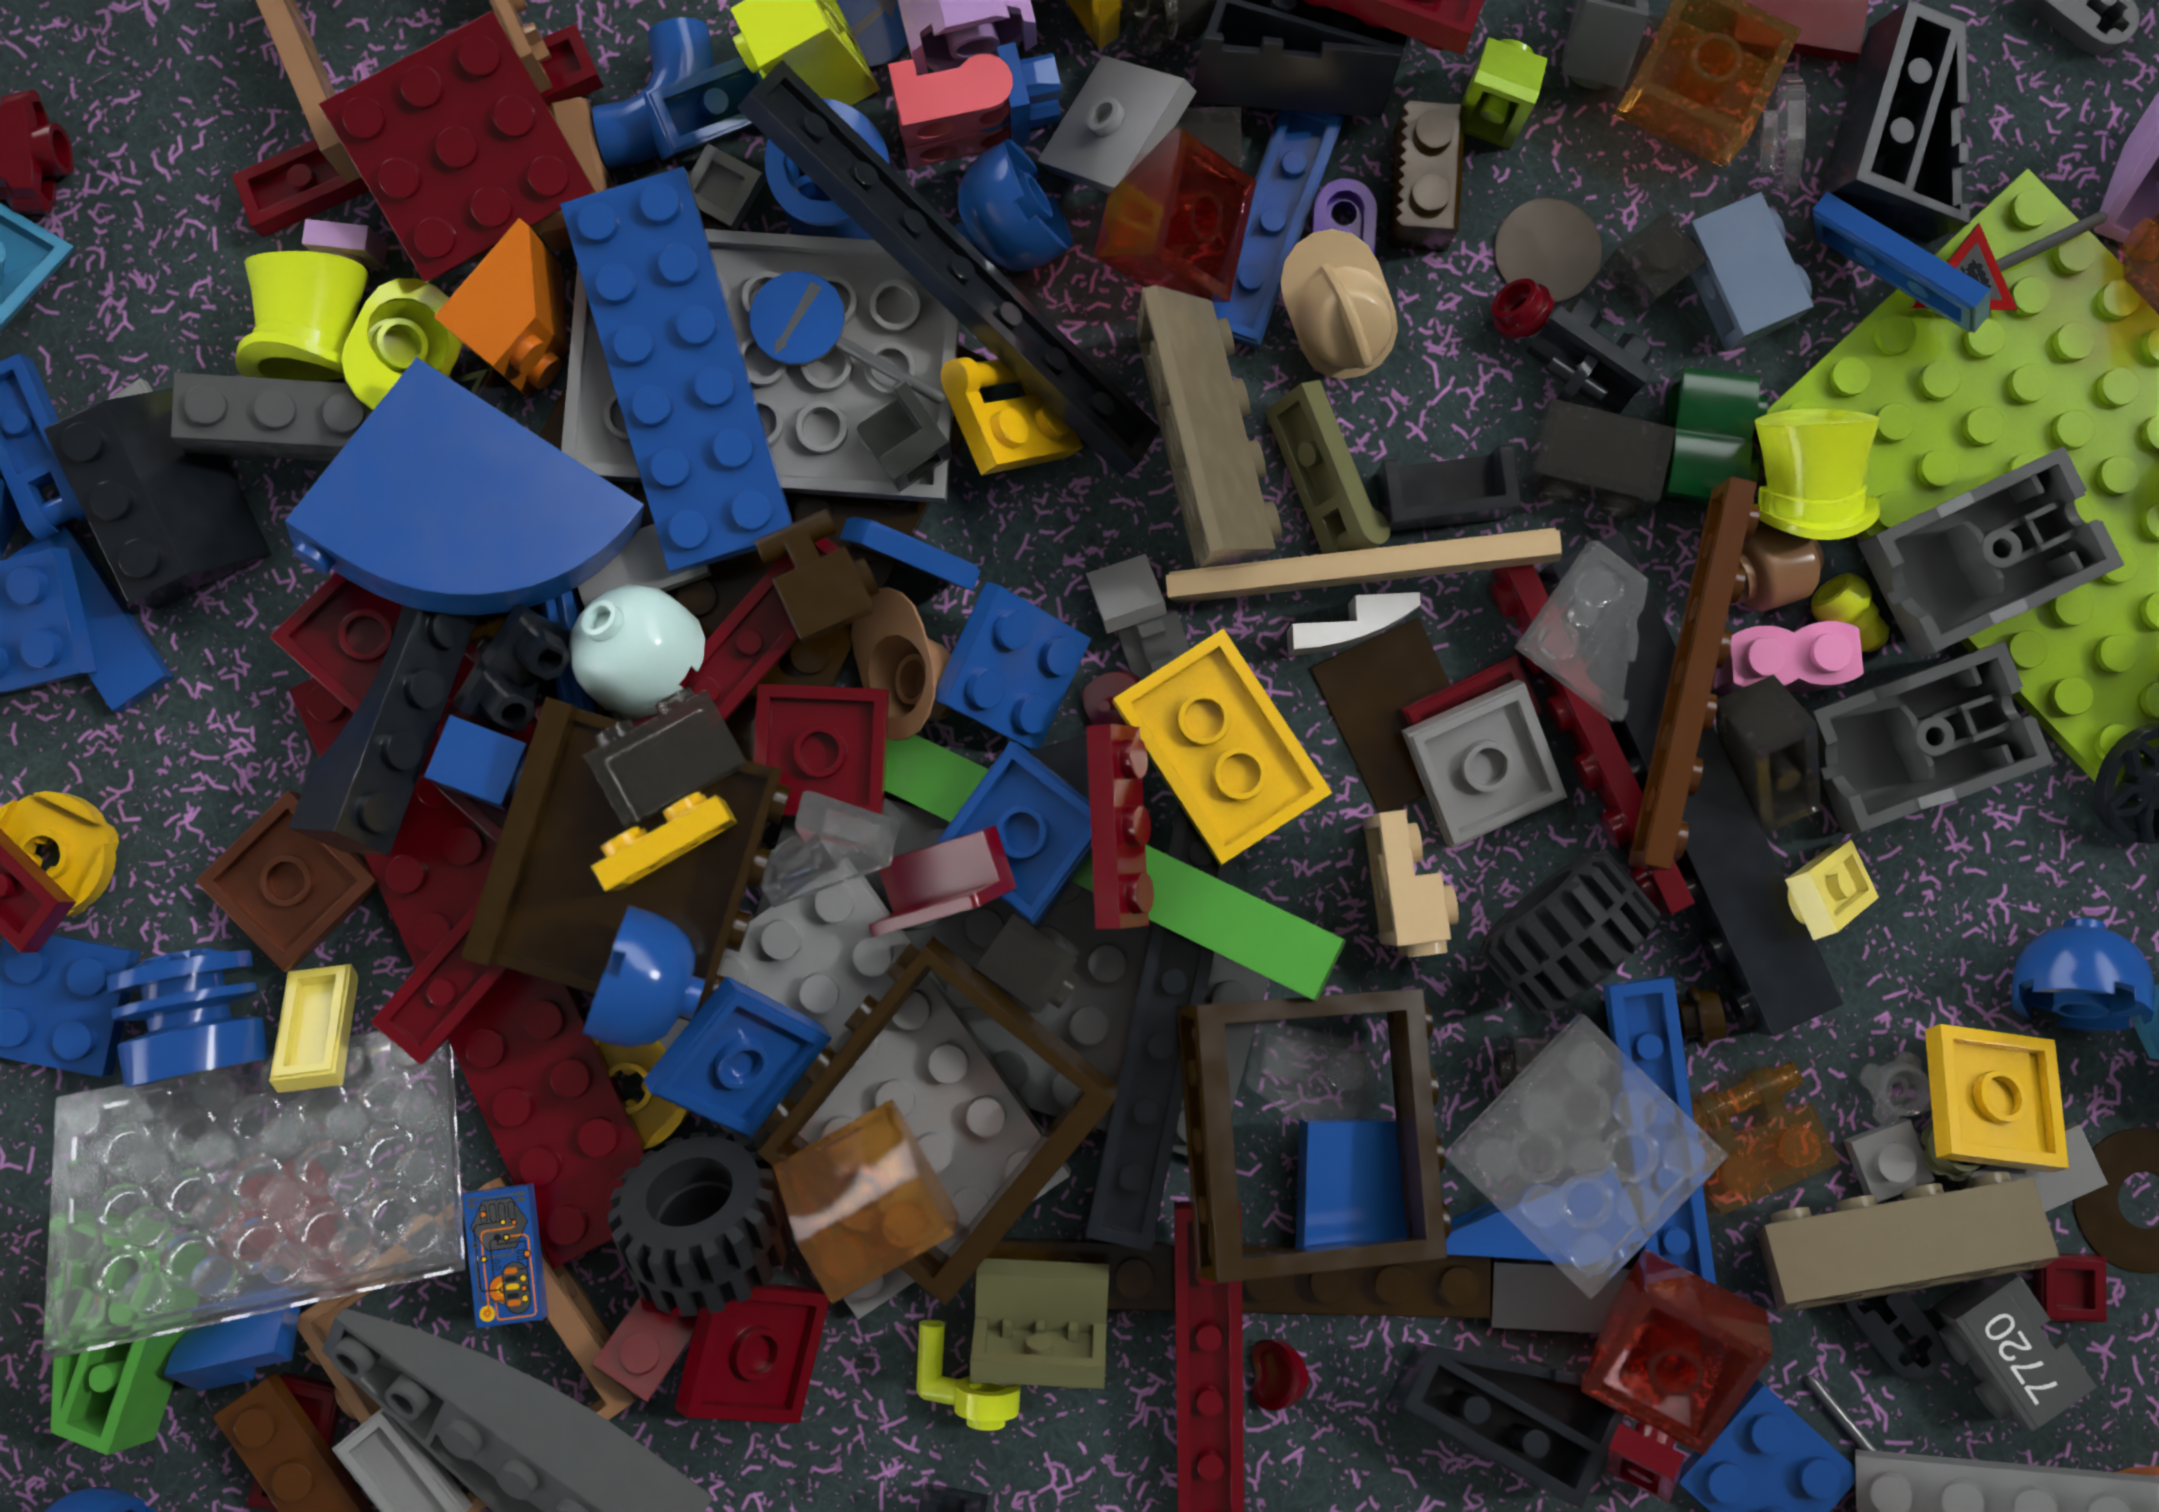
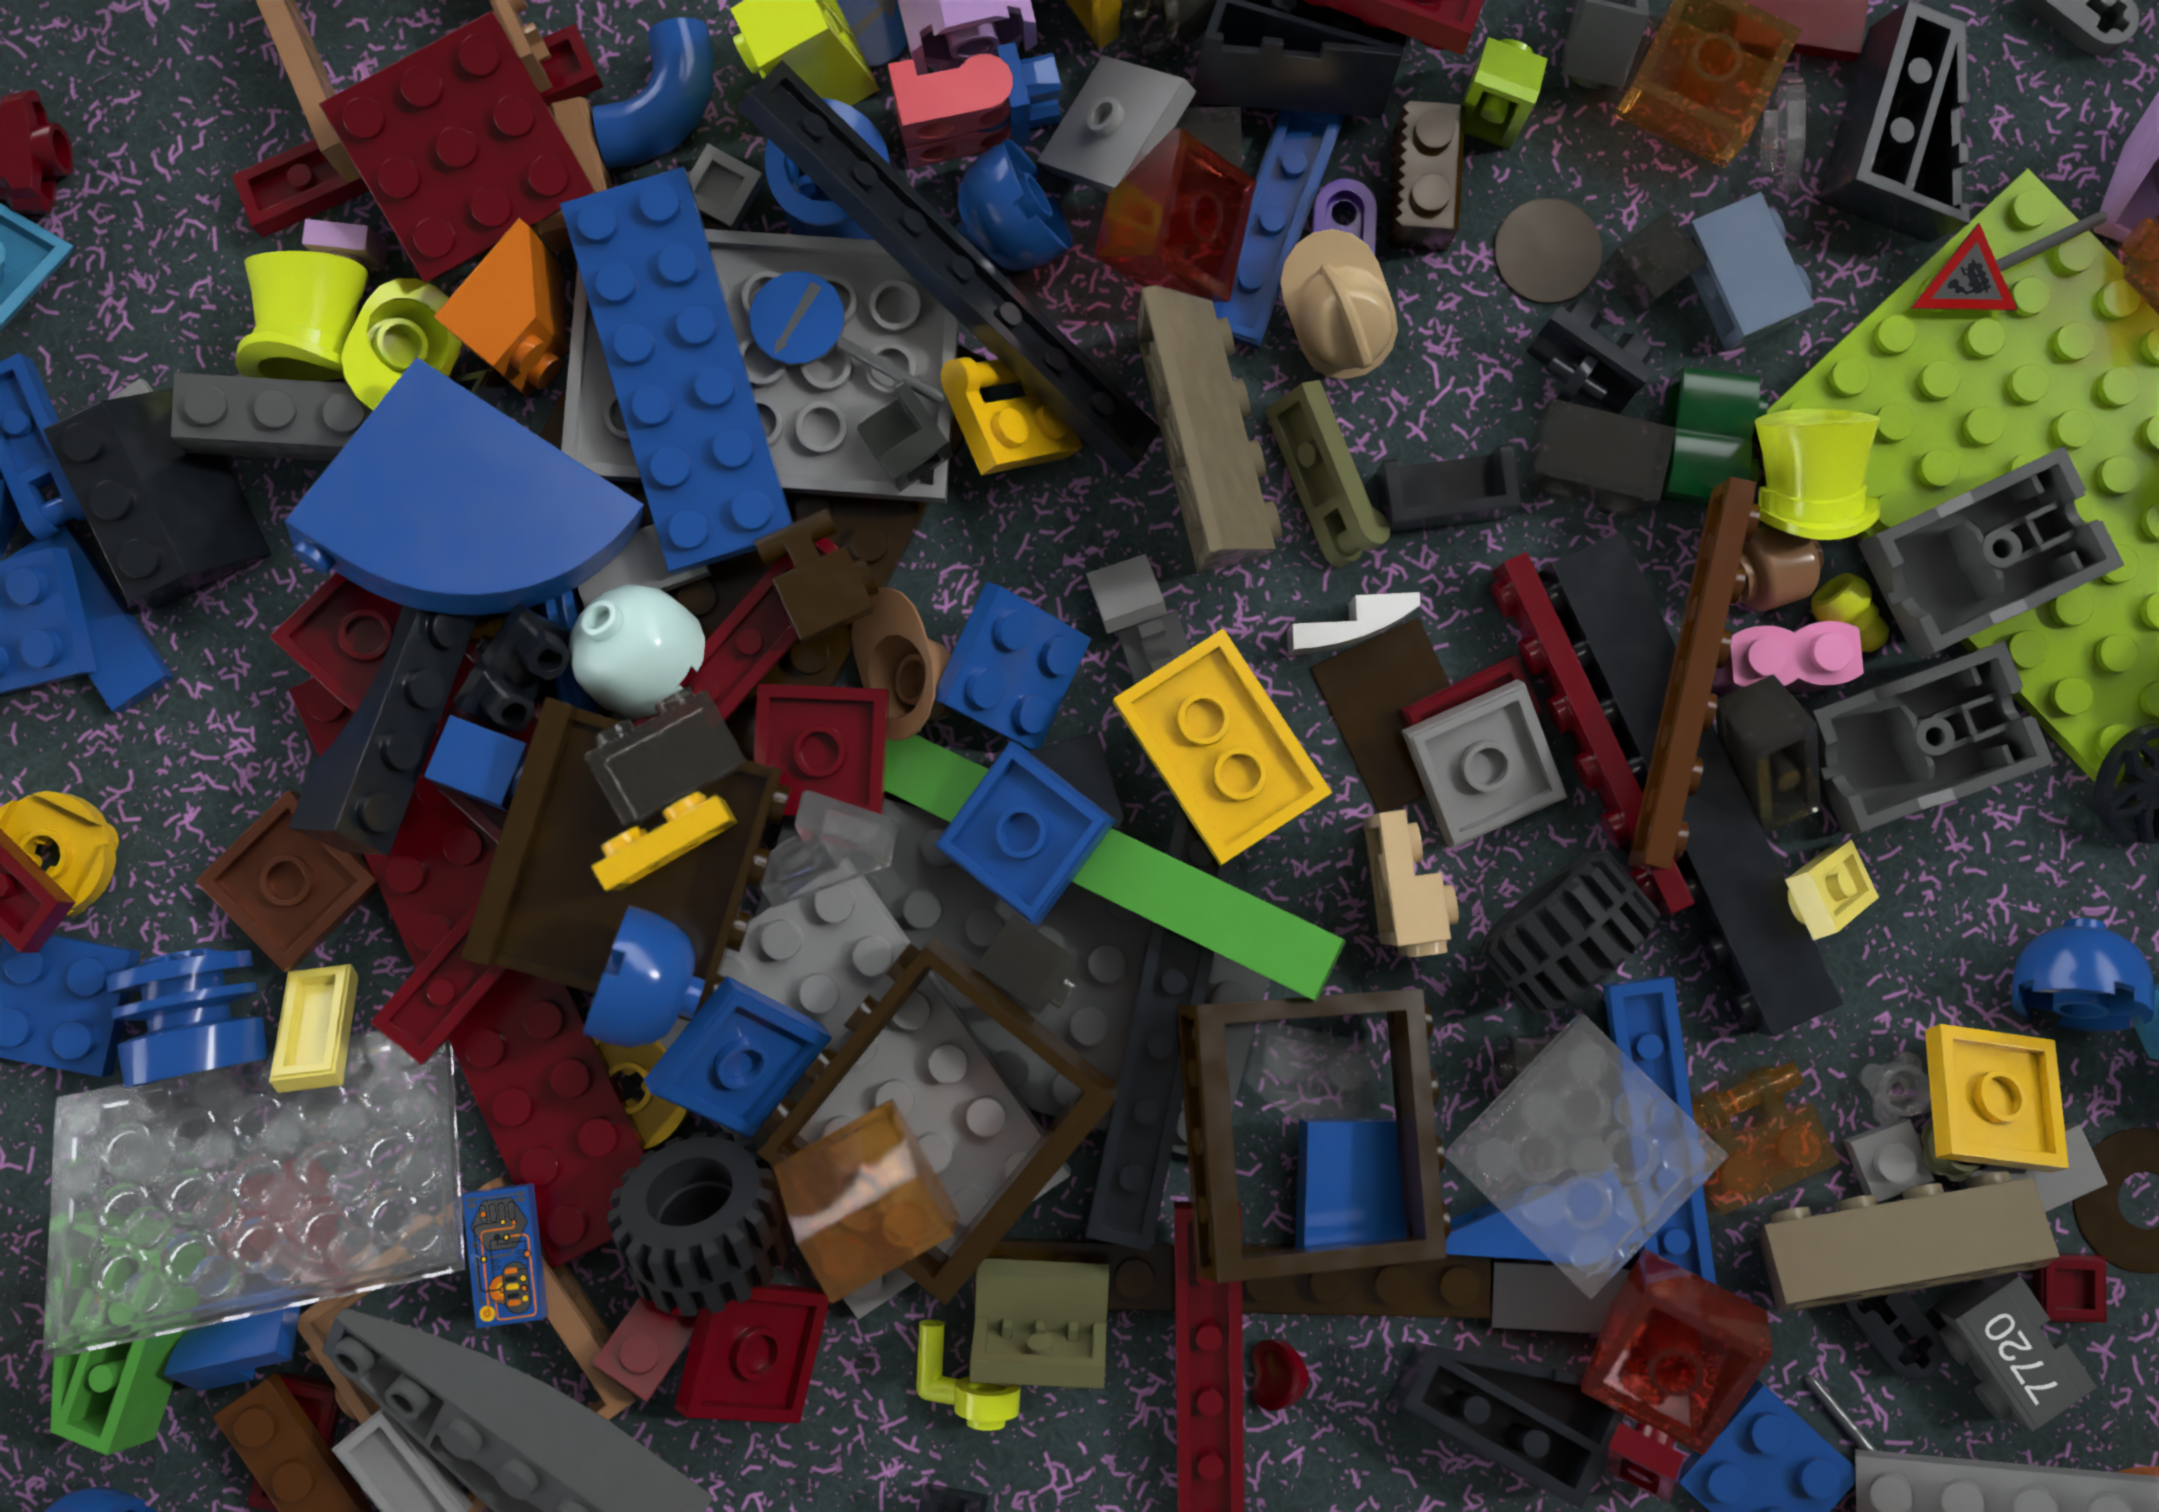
blue slope [643,56,763,161] -> none
blue tile [839,516,981,591] -> none
panel [868,825,1017,937] -> none
dark red piece [1082,670,1141,726] -> none
dark red plate [1086,724,1154,929] -> none
tan tile [1166,528,1562,603] -> none
dark red plate [1491,278,1554,339] -> none
clear wing [1515,540,1648,721] -> none
dark brown plate [1677,985,1726,1049] -> none
blue tile [1812,192,1991,333] -> none

